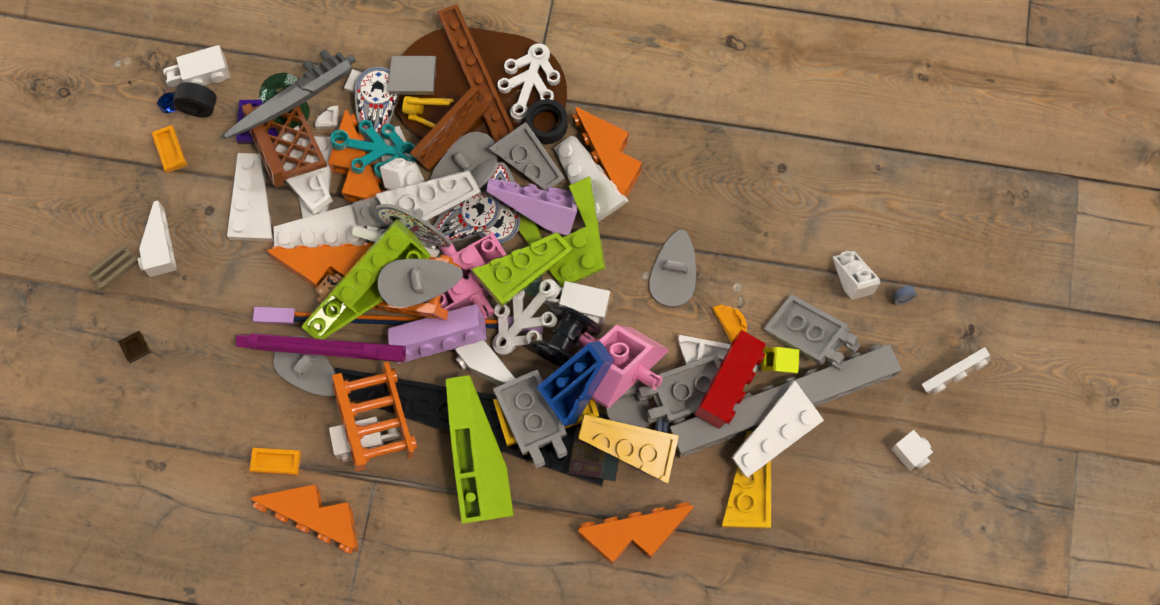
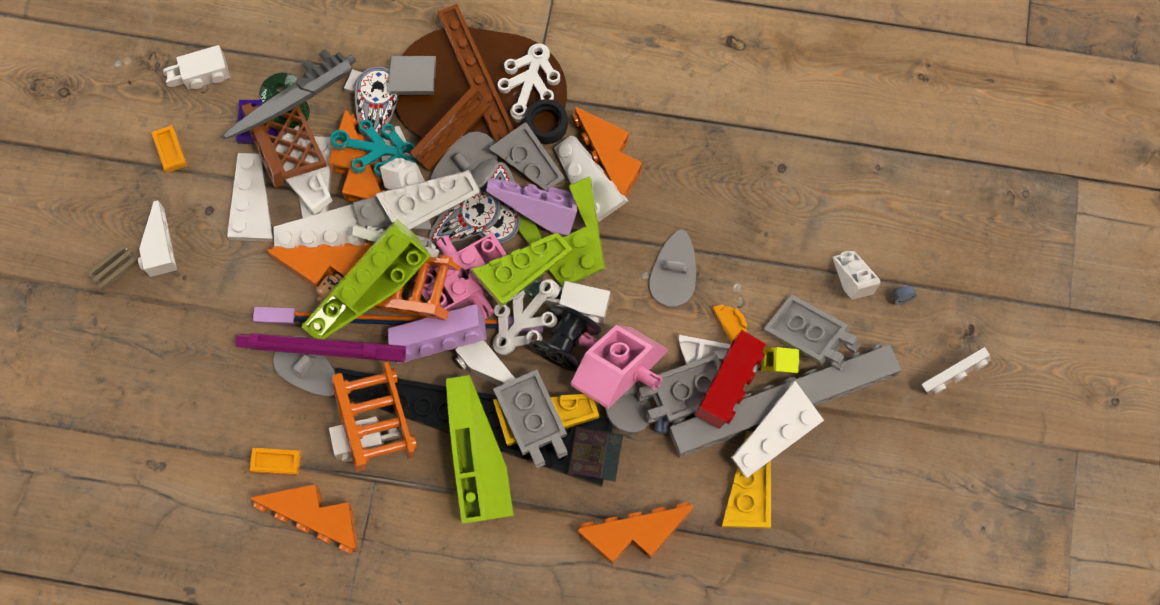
dark brown plate [118,330,152,364] -> none
clear blue tile [157,92,177,113] -> none
black tyre [173,82,217,117] -> none
white tile [315,106,339,129] -> none
shield [374,204,451,247] -> none
light grey shield [378,259,463,307] -> none
yellow plant [402,96,454,128] -> none
blue wedge [537,341,615,427] -> none
yellow wing [578,414,679,483] -> none
white brick [891,430,933,471] -> none

